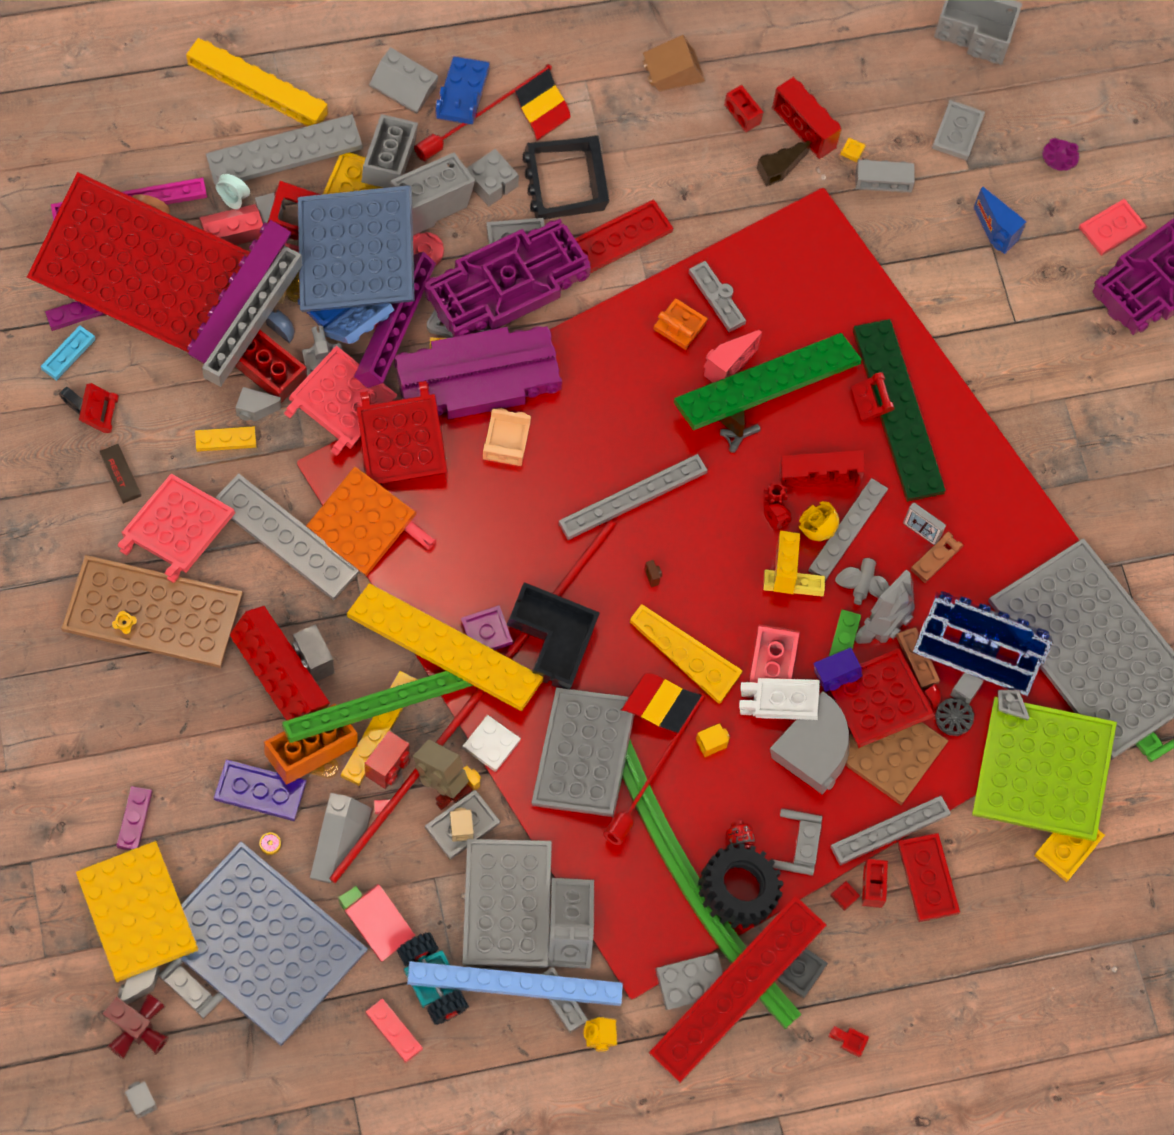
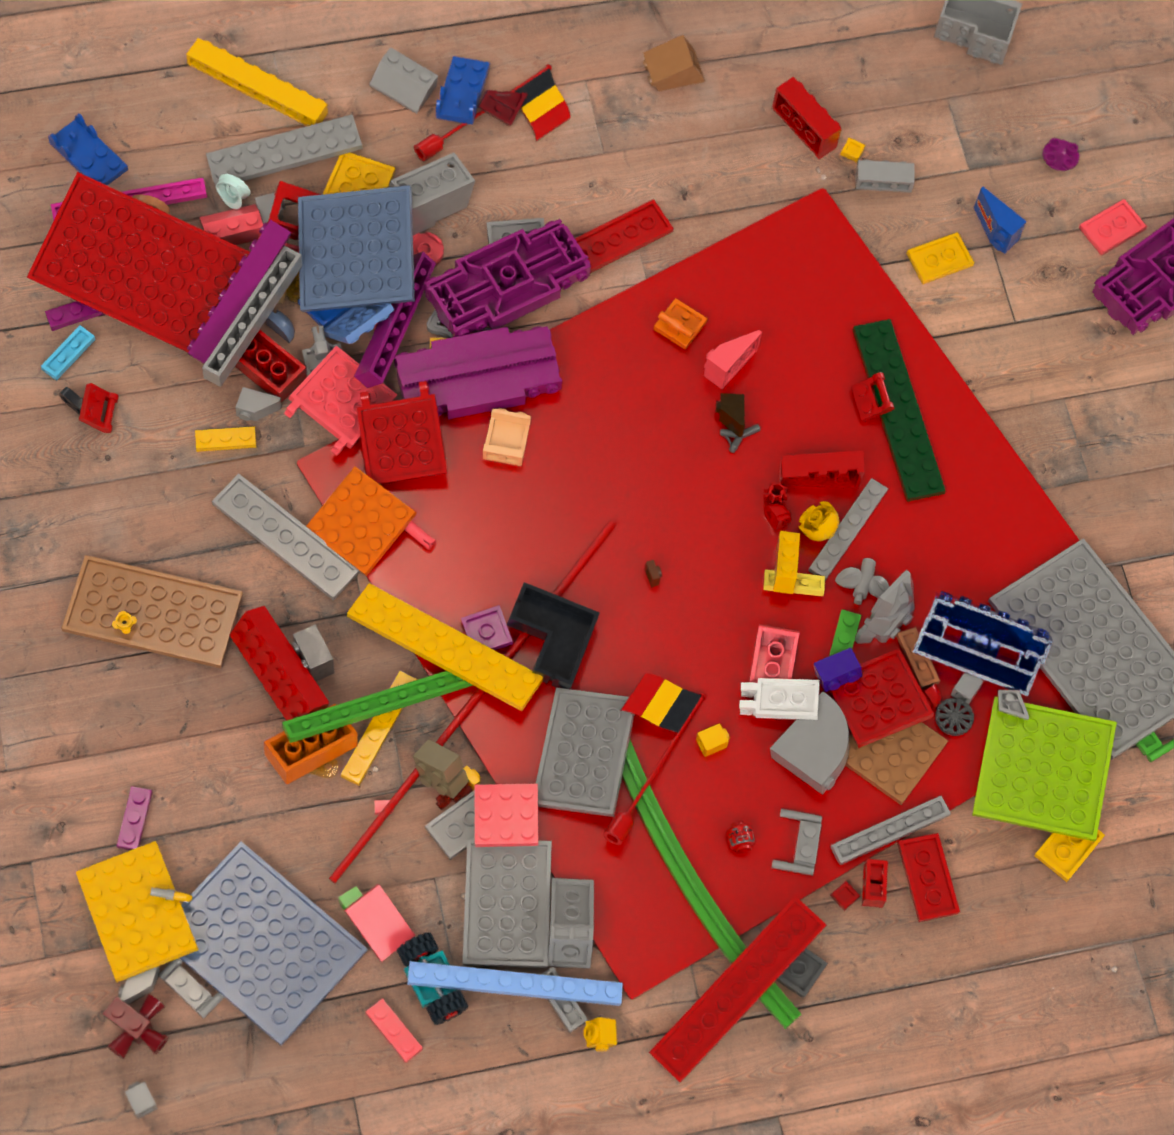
dark brown tile [100,444,141,504] -> none
coral plate [117,474,235,583] -> none
plate [214,759,307,821] -> none
tile [260,833,281,855] -> none
light grey wedge [310,793,372,883] -> none
light grey brick [362,114,418,188] -> none
brick [364,731,411,790] -> none
tan brick [450,808,473,842] -> none
white plate [463,715,521,772] -> none
light grey piece [466,149,519,207] -> none
black windscreen [522,135,610,219] -> none
light grey plate [558,454,707,540] -> none
yellow wing [630,604,743,704] -> none
light grey plate [655,953,723,1010] -> none
green plate [674,333,862,431] -> none
light grey hinge [689,261,746,332] -> none
black tyre [698,843,783,929] -> none
red brick [724,85,763,132] -> none
dark brown slope [757,141,811,186] -> none
red plate [828,1026,869,1057] -> none
tile [903,503,946,545] -> none
nougat plate [911,532,963,583] -> none
light grey plate [932,100,985,160] -> none
none -> blue hinge [48,113,128,186]
none -> light grey piece [150,887,192,902]
none -> coral plate [475,784,538,847]
none -> dark red wing [478,90,527,126]
none -> yellow tile [906,232,974,284]

